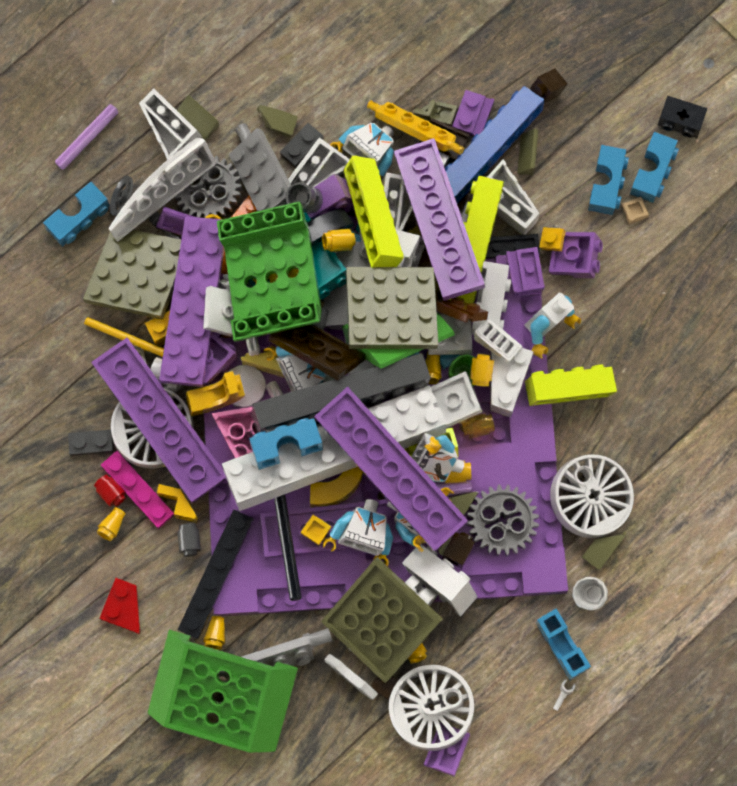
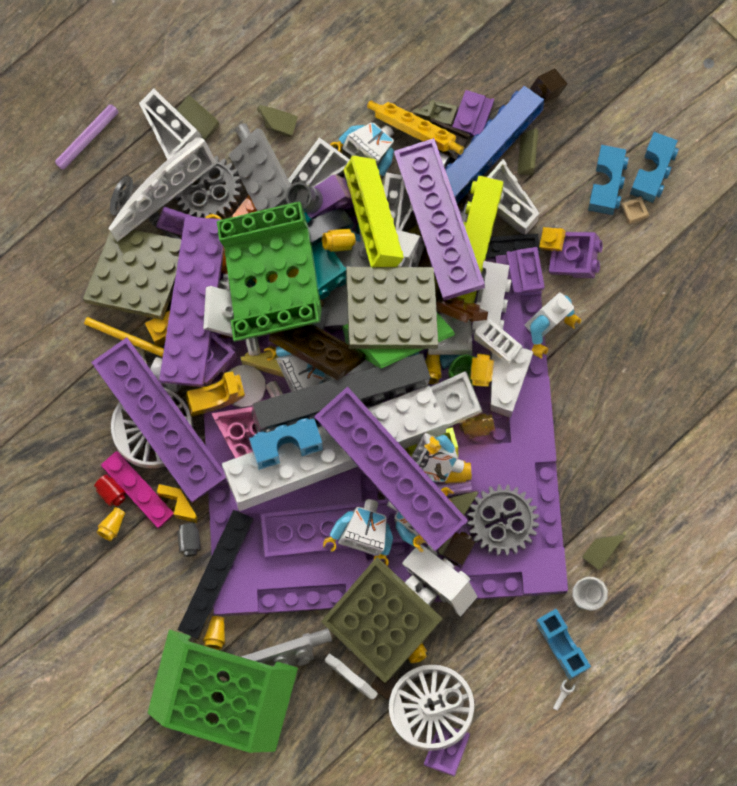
dark azure arch [43,182,110,247] -> none
dark grey plate [68,429,114,456] -> none
red wing [99,578,141,635] -> none
black axle [274,494,302,601] -> none
dark grey plate [280,123,324,168] -> none
yellow plate [301,515,332,546] -> none
yellow arch [310,467,363,508] -> none
neon yellow brick [525,364,617,406] -> none
white piece [550,455,634,538] -> none
black brick [658,95,708,138] -> none

